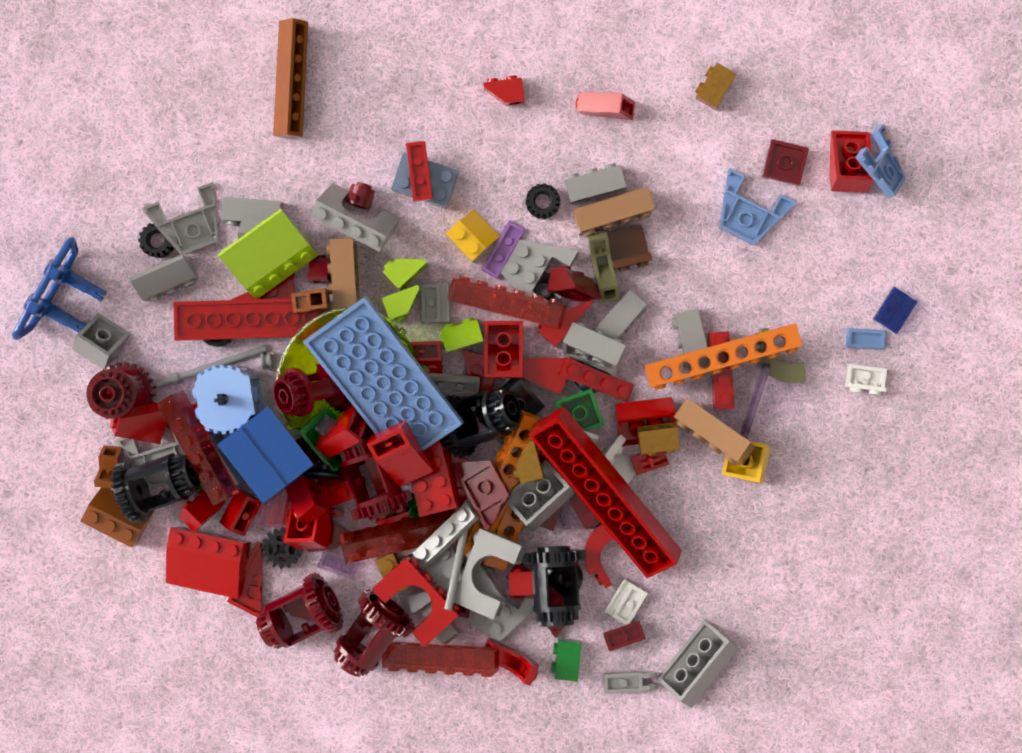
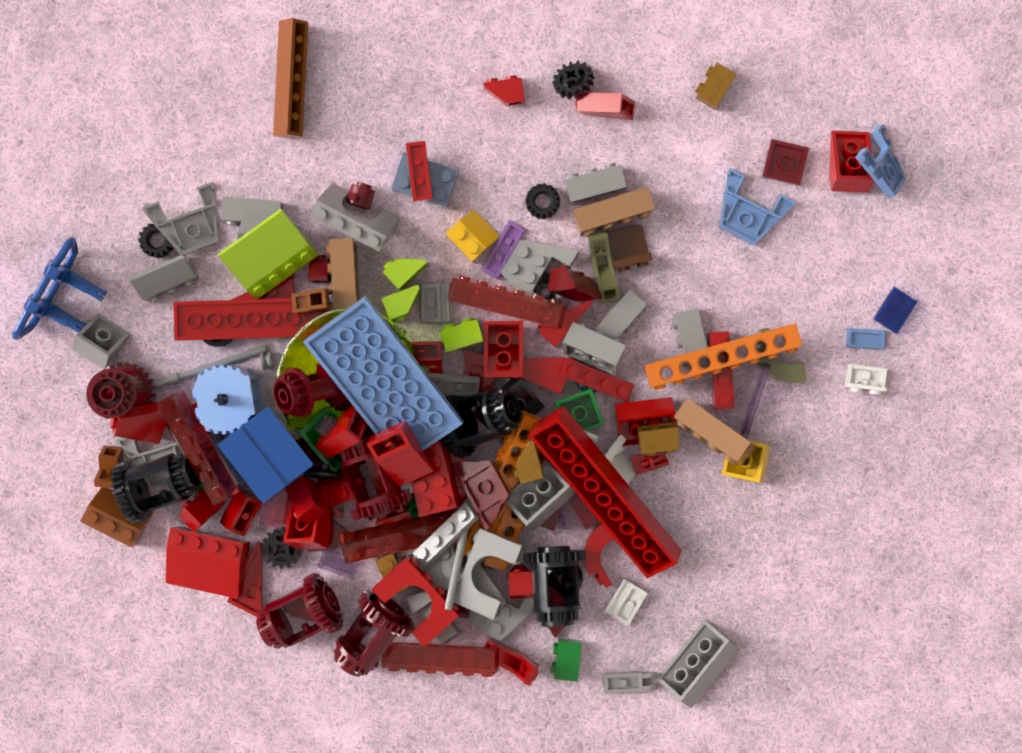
dark red hinge [603,621,646,652] -> none
none -> black gear [552,60,595,100]

